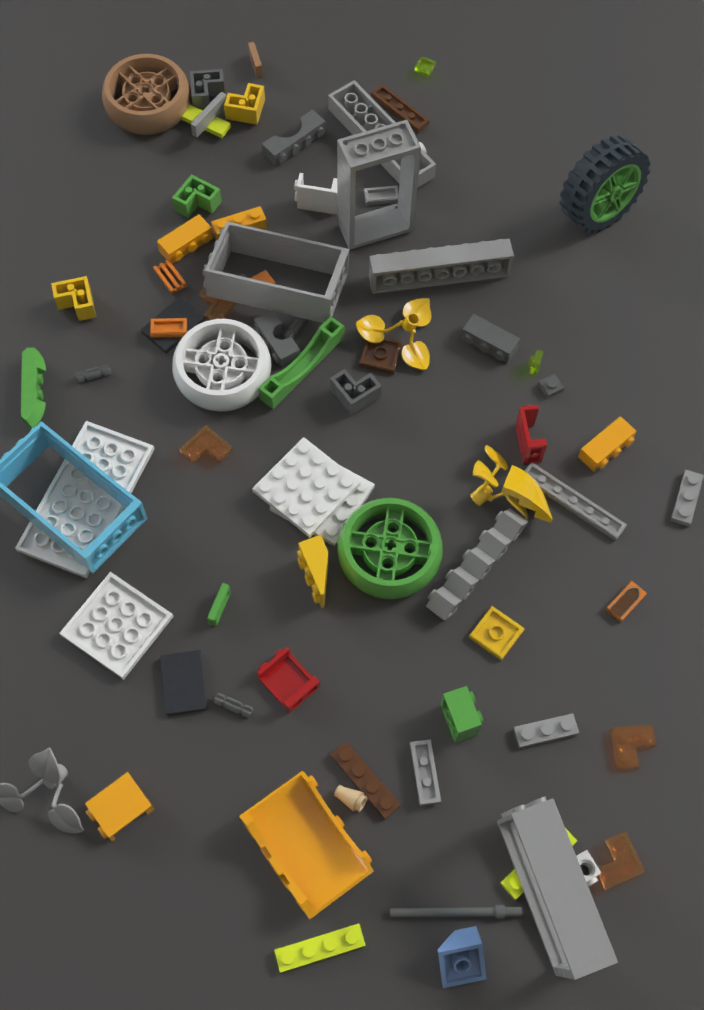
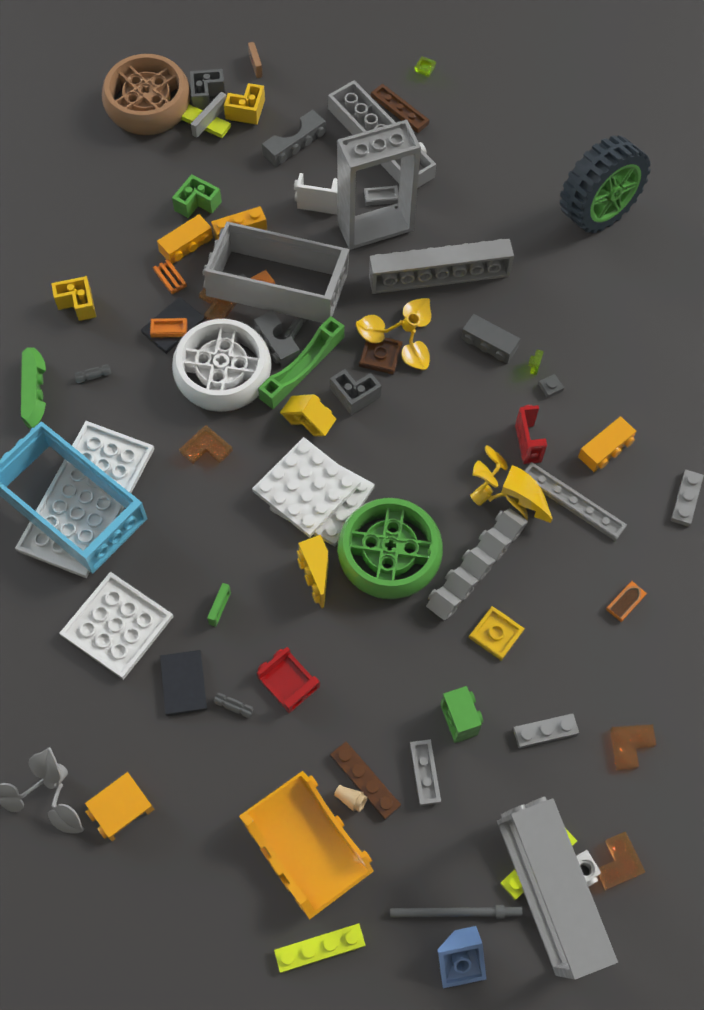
none -> yellow brick [280,394,336,436]

